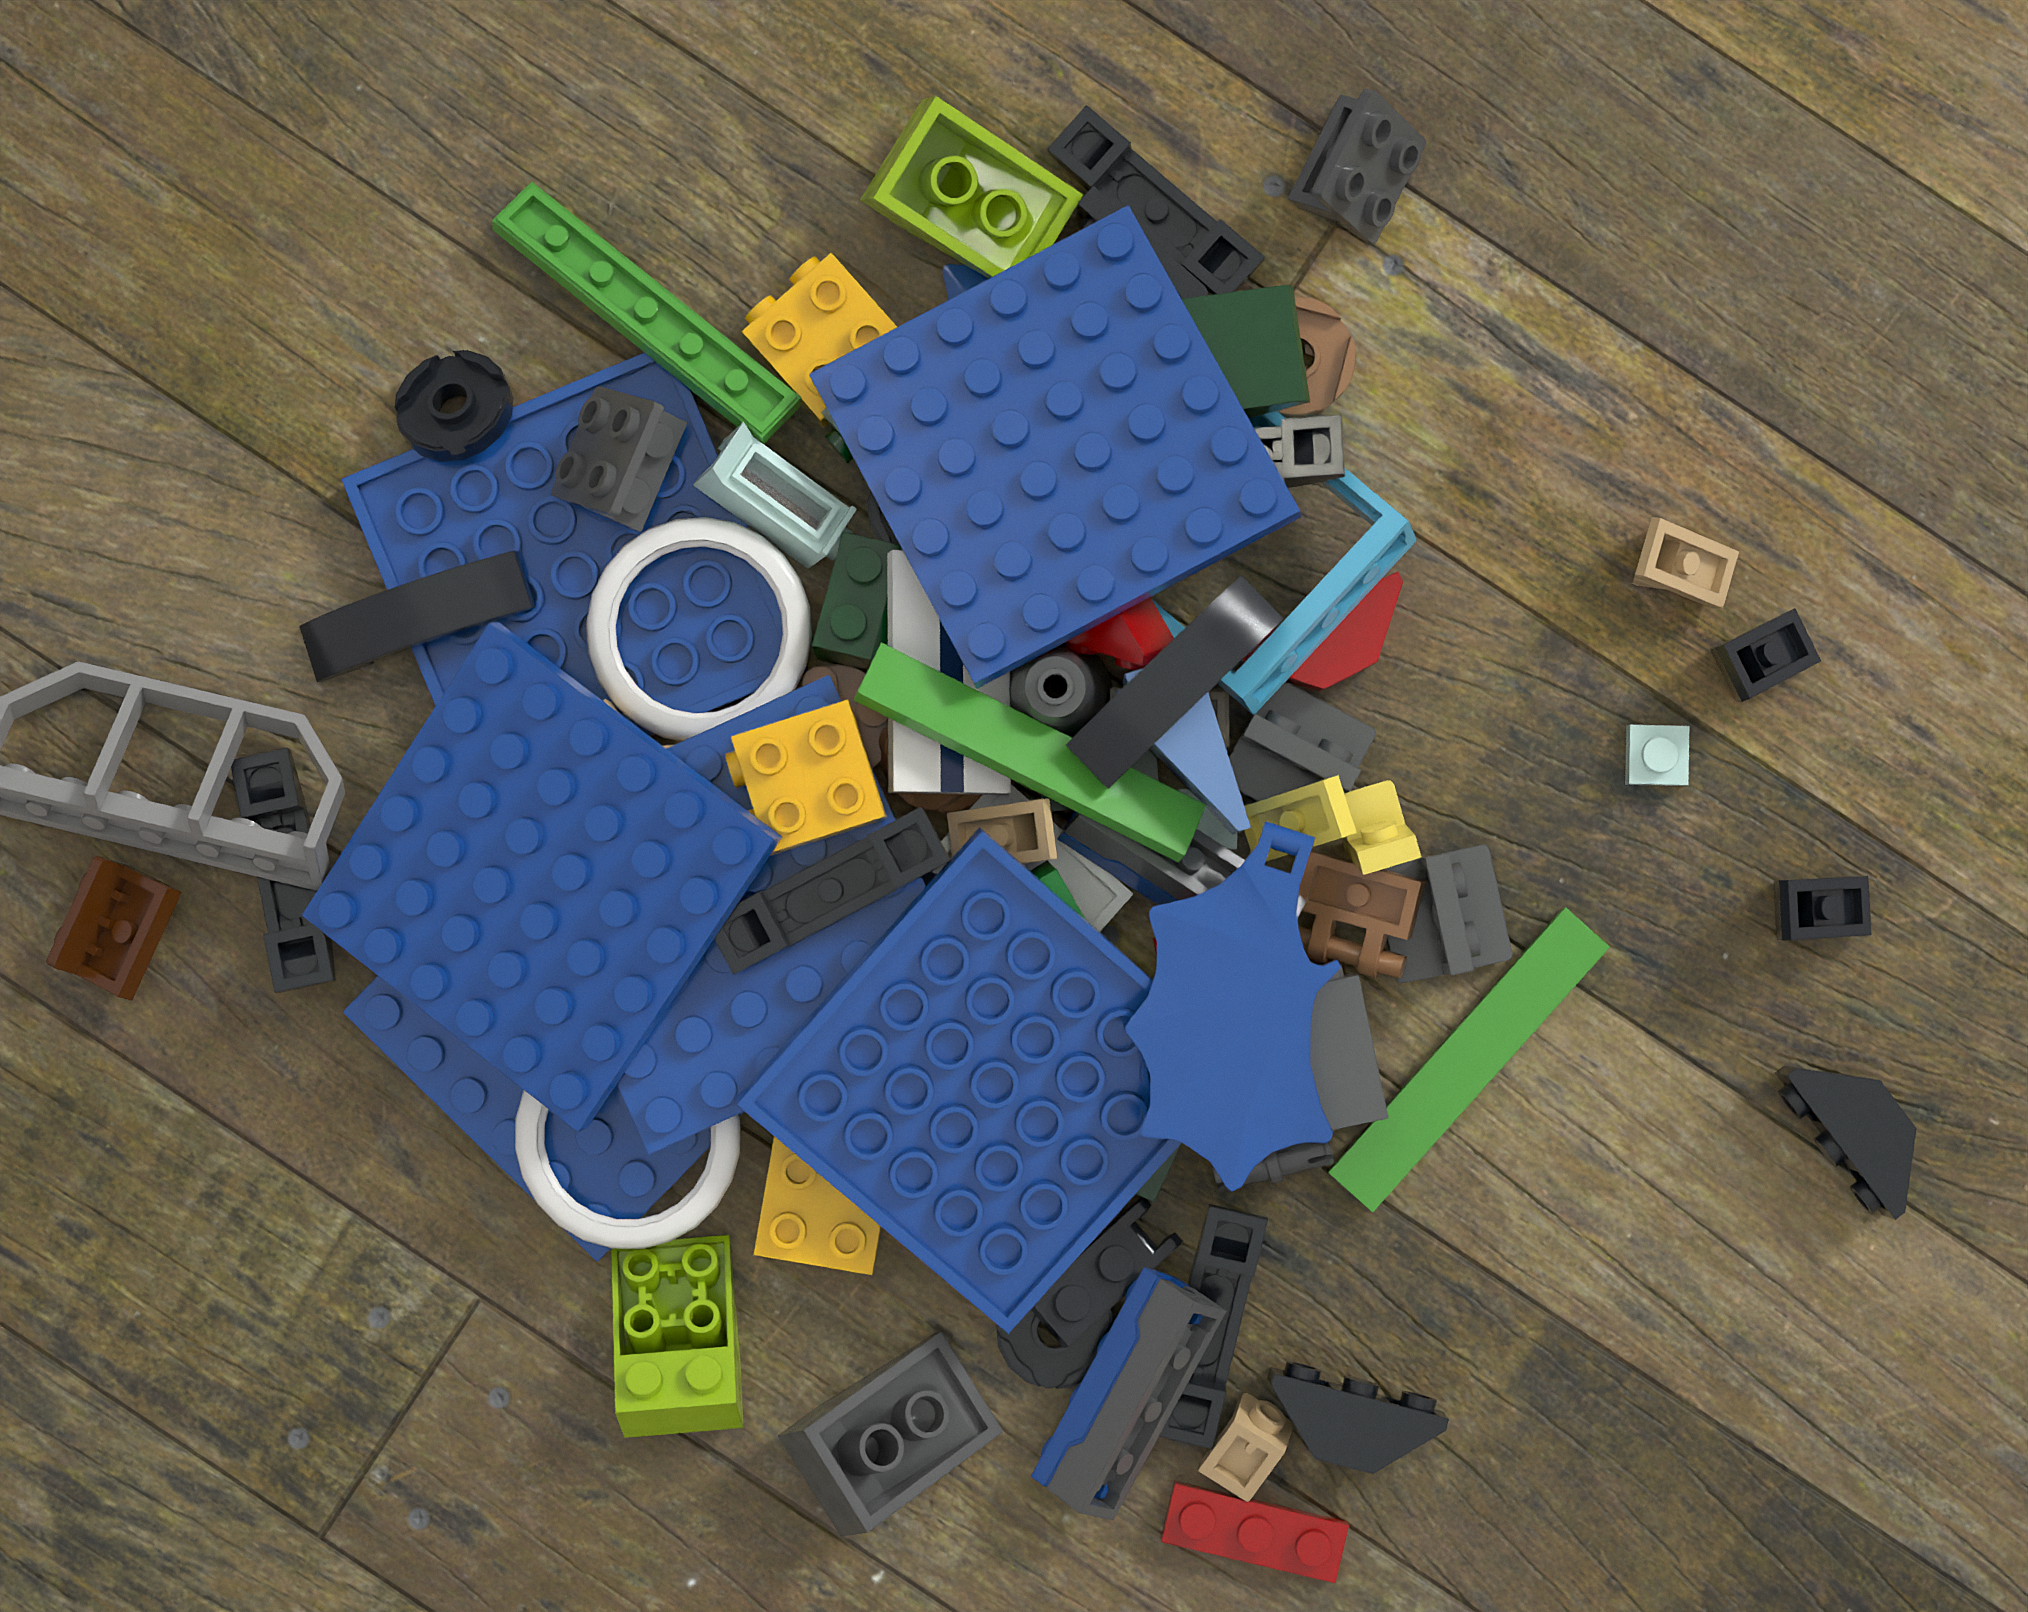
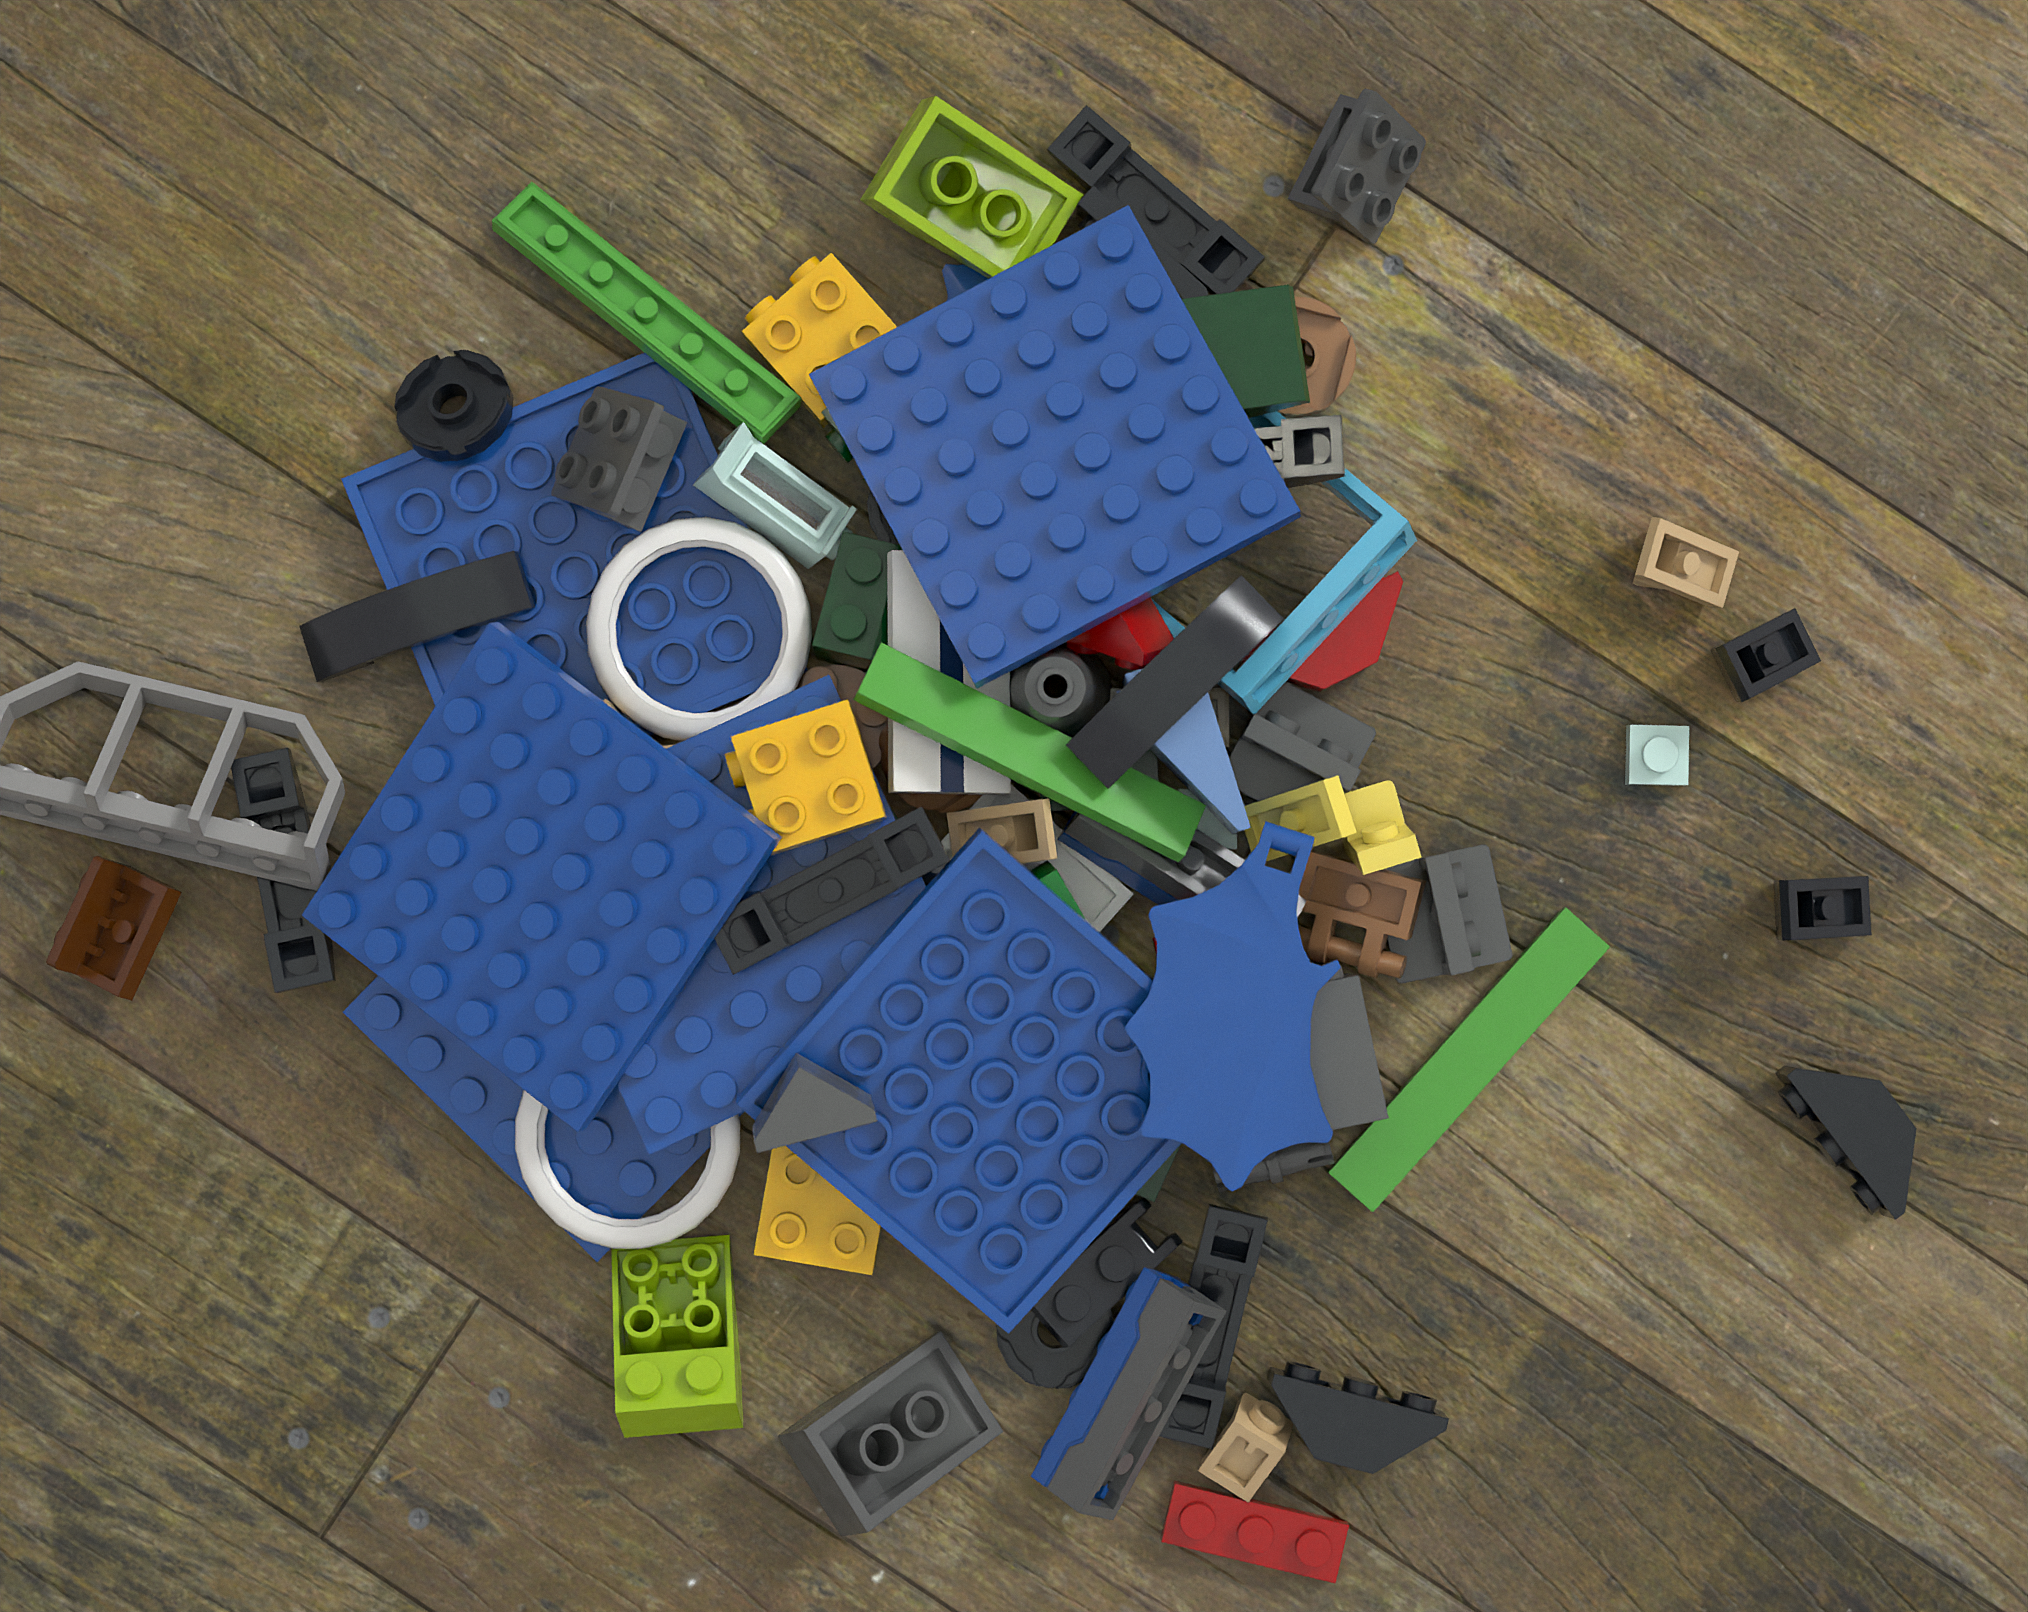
none -> dark grey slope [752,1053,877,1153]

